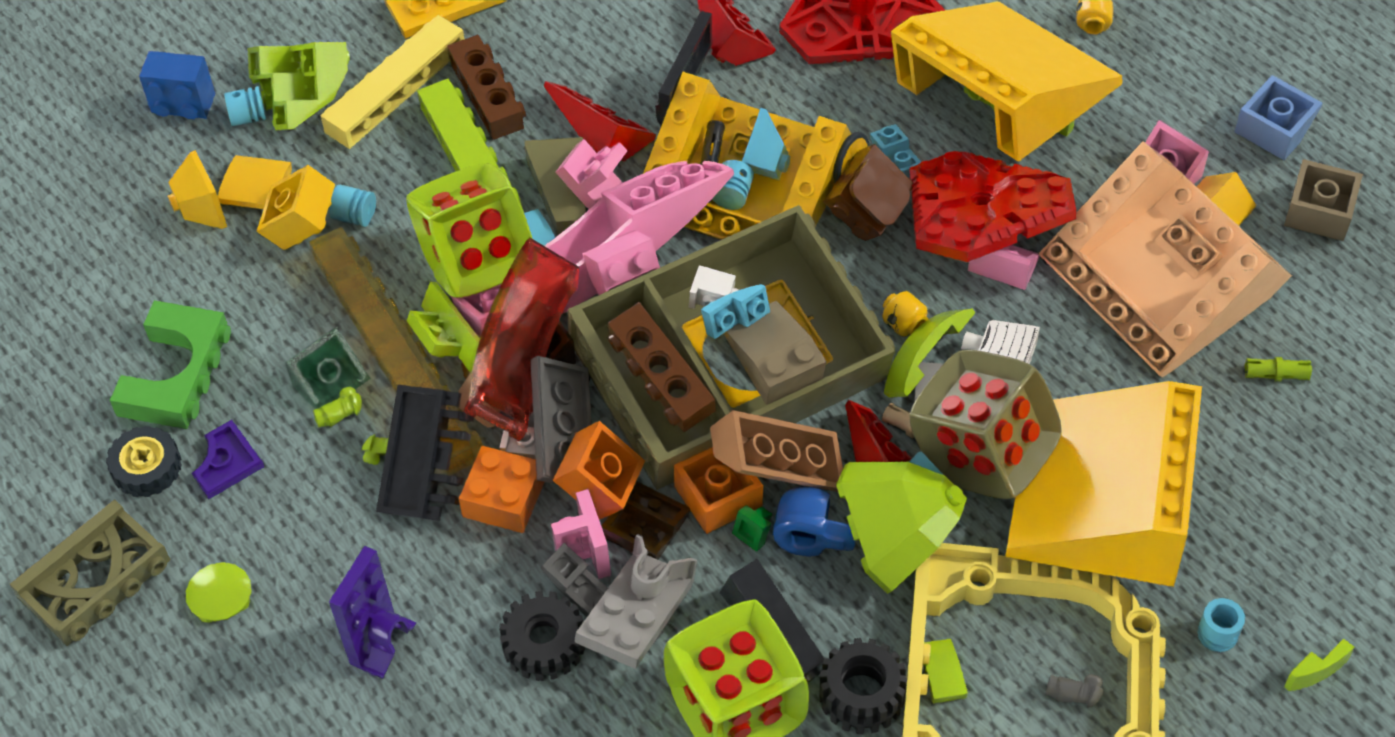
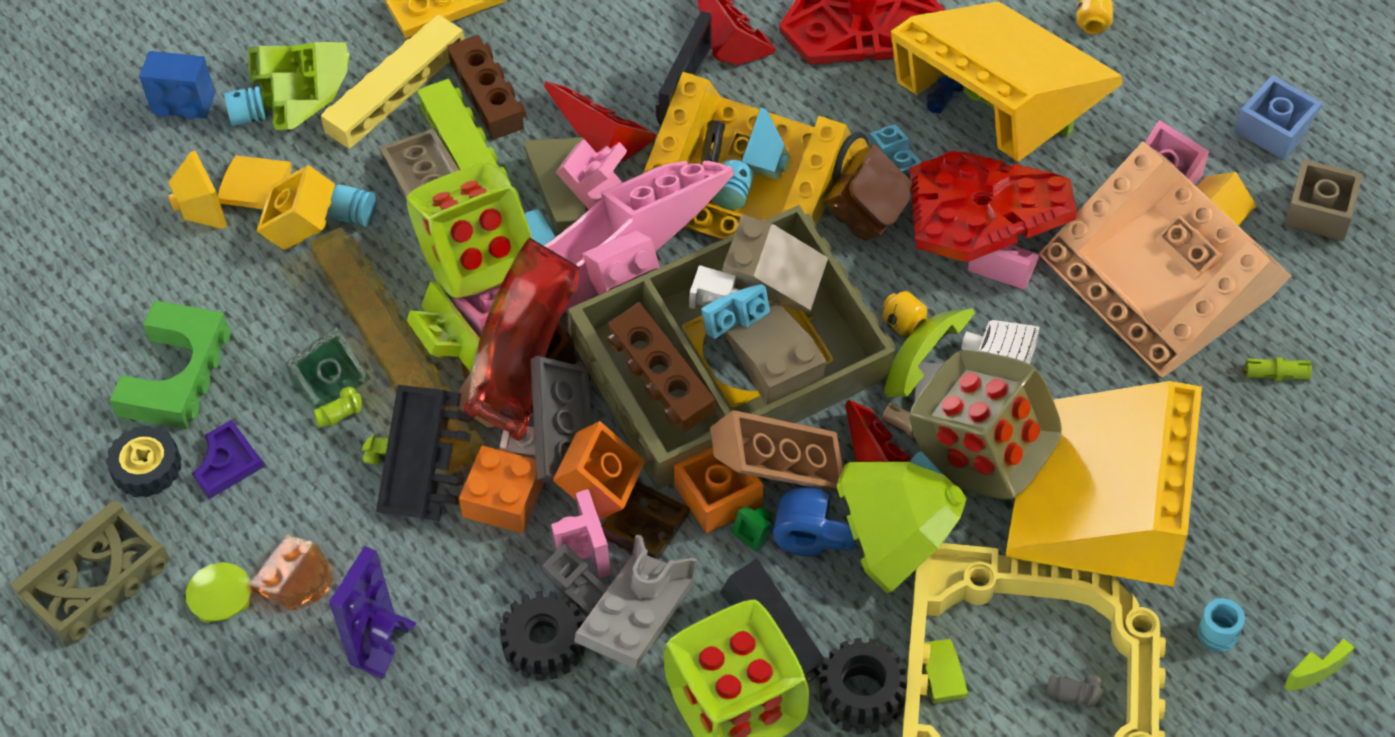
none -> clear orange slope [249,534,333,610]
none -> dark tan plate [380,128,459,198]
none -> slope [722,214,828,313]
none -> arm [927,75,964,114]

